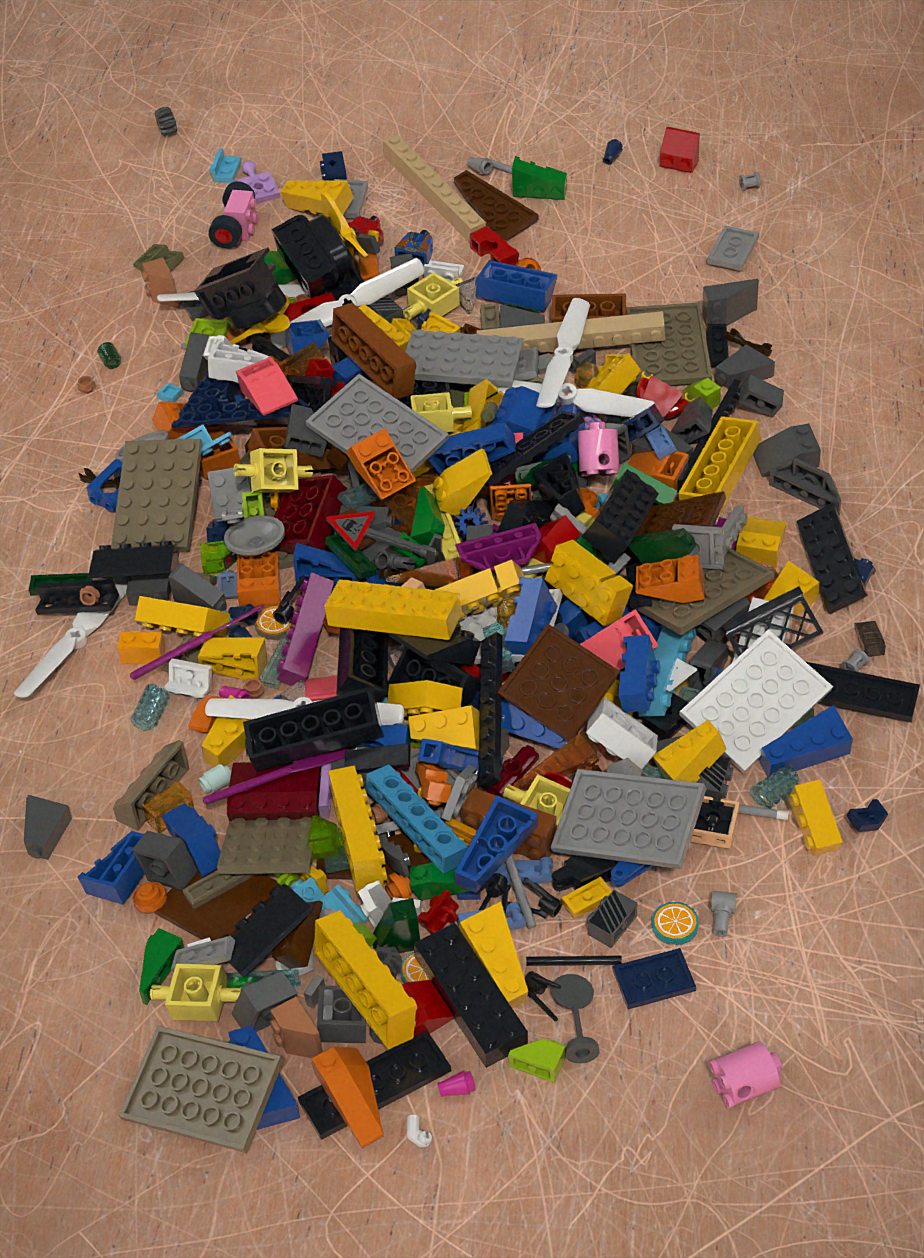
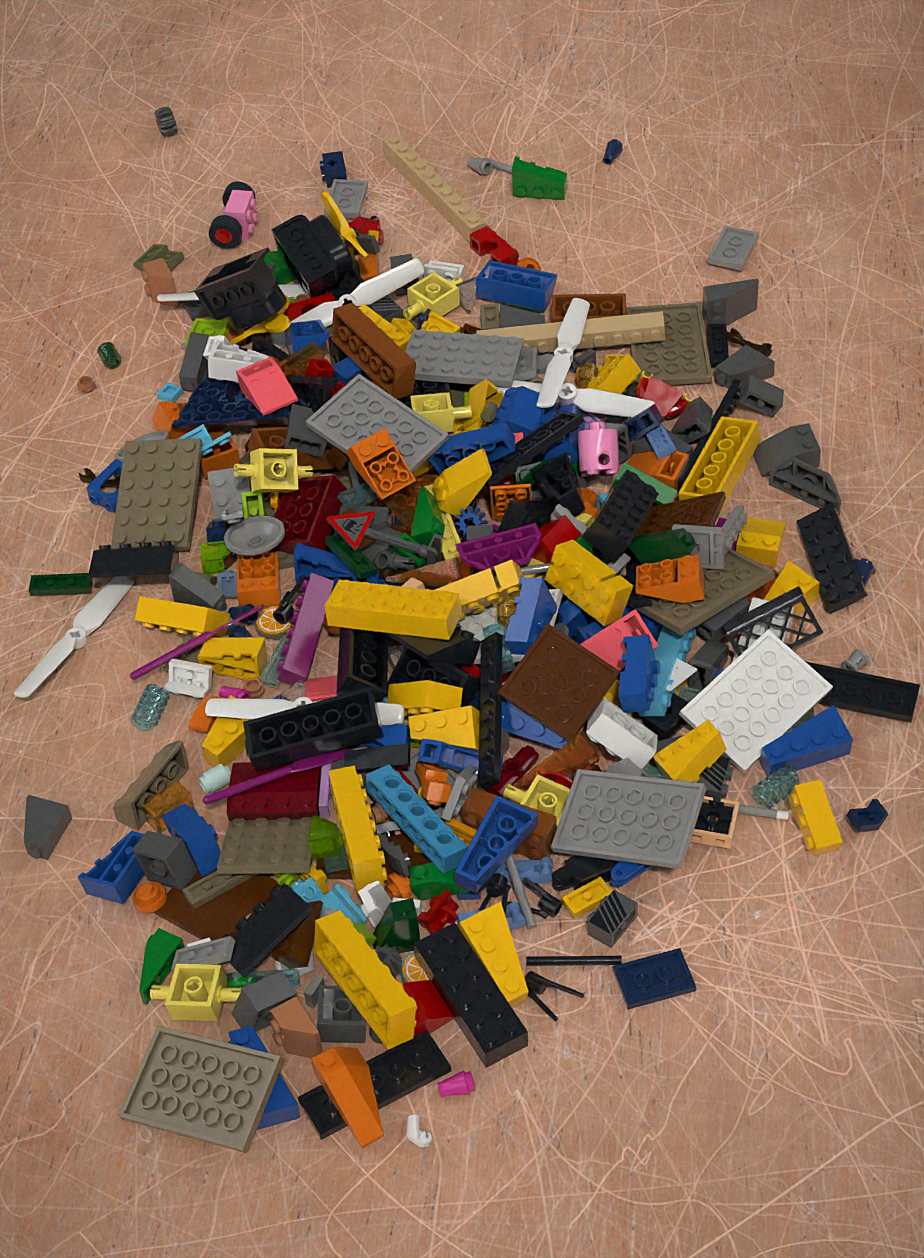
black fence [35,579,119,615] -> none
nougat plate [80,586,100,606] -> none
light orange brick [117,631,166,664] -> none
dark grey brick [126,574,172,606] -> none
medium azure bracket [210,148,242,183] -> none
lavender plate [237,161,280,204] -> none
yellow wedge [281,180,354,217] -> none
torso [394,230,433,266] -> none
reddish brown wing [454,170,539,240] -> none
lime slope [508,1038,566,1083] -> none
dark grey piece [551,974,600,1064] -> none
tile [652,902,699,945] -> none
red slope [660,126,700,173] -> none
lime slope [681,378,721,409] -> none
bright pink cylinder [709,1041,782,1109] -> none
light grey pin [711,890,737,937] -> none
light grey bush [739,172,761,190] -> none
clear smoke slope [854,621,886,657] -> none

